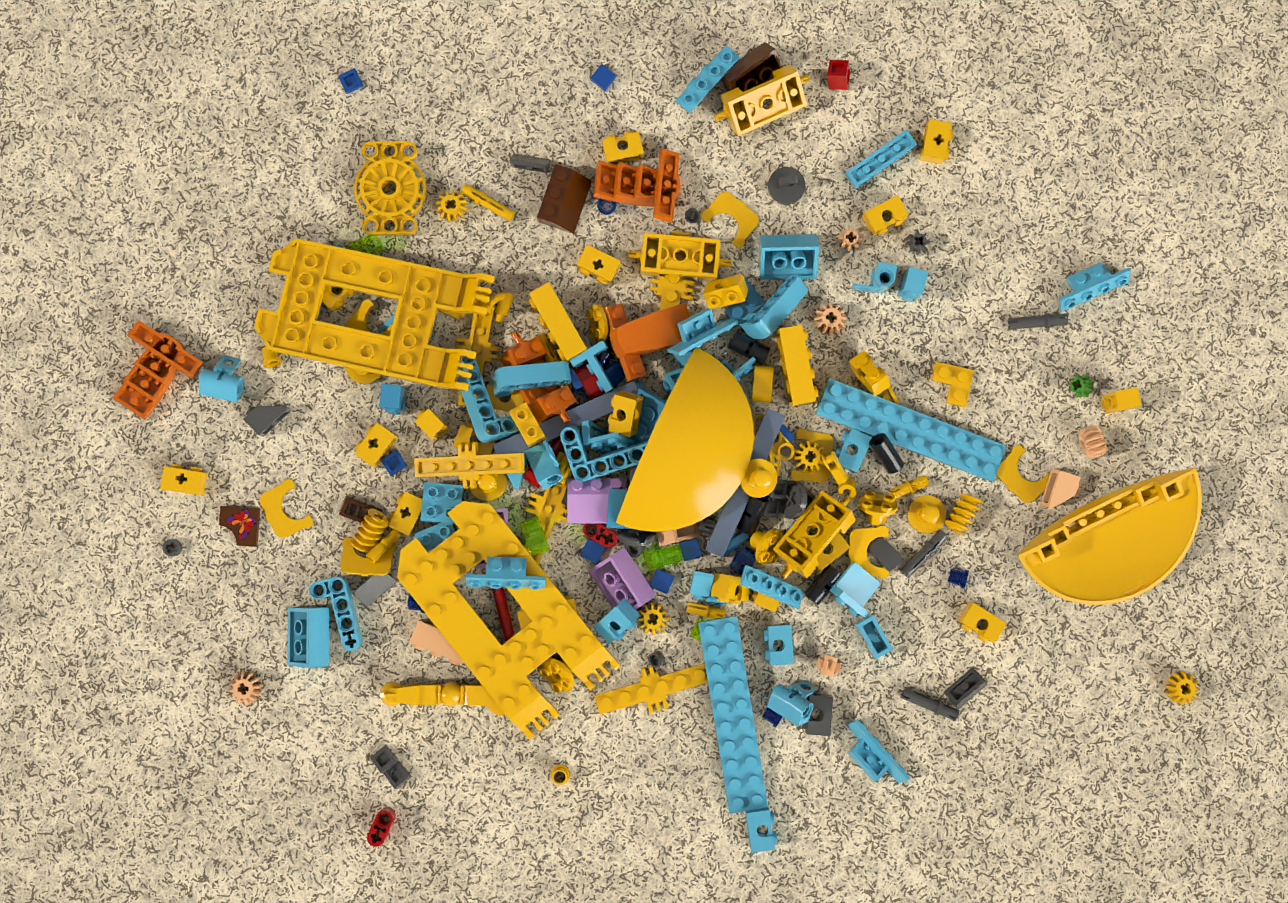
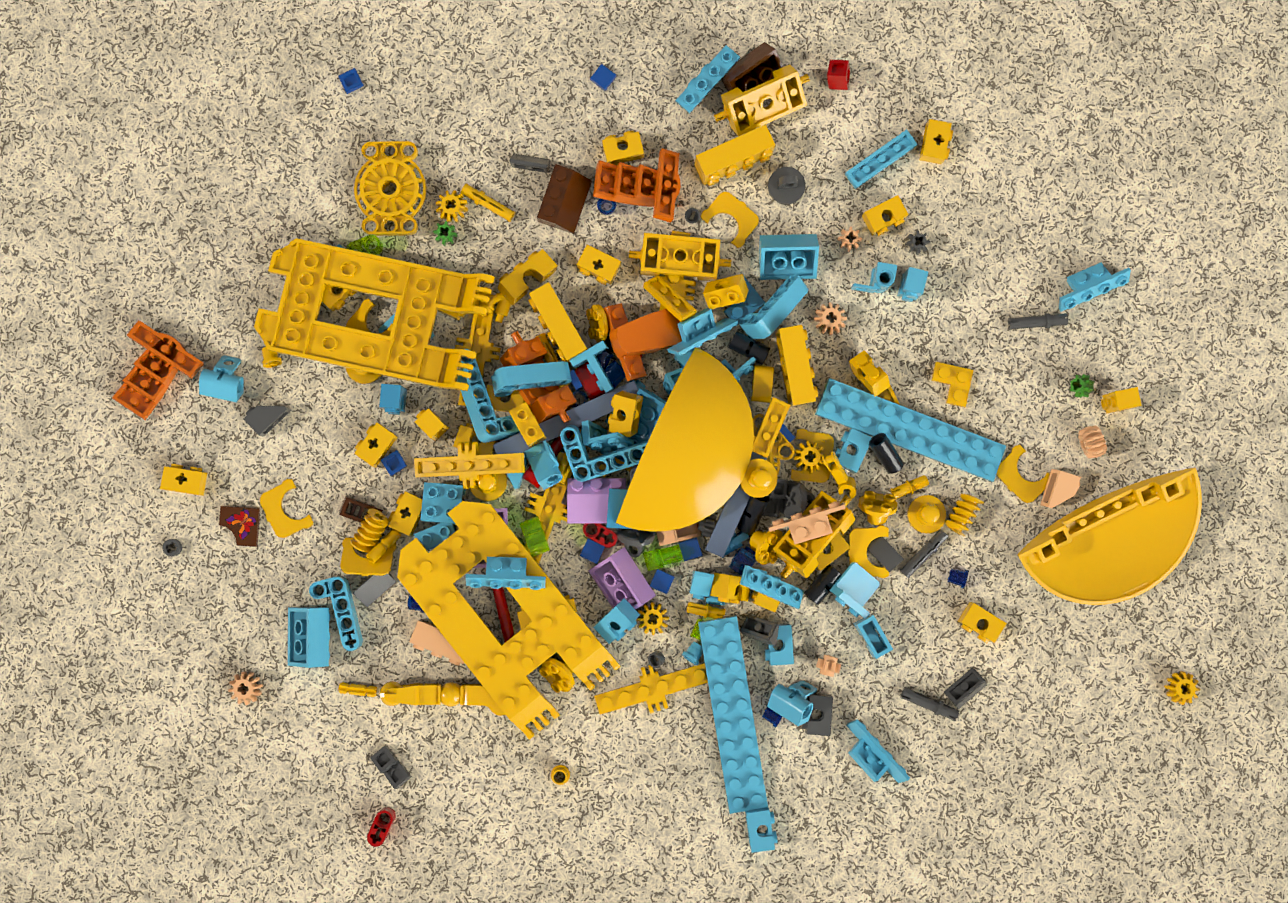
none -> yellow axle [338,682,377,697]
none -> bright green gear [433,221,458,246]
none -> yellow arch [497,249,558,306]
none -> yellow tile [643,275,696,323]
none -> medium azure piece [681,641,703,665]
none -> yellow brick [694,125,775,186]
none -> dark grey slope [740,614,779,646]
none -> yellow tile [752,397,791,458]
none -> light nougat bracket [769,501,846,544]

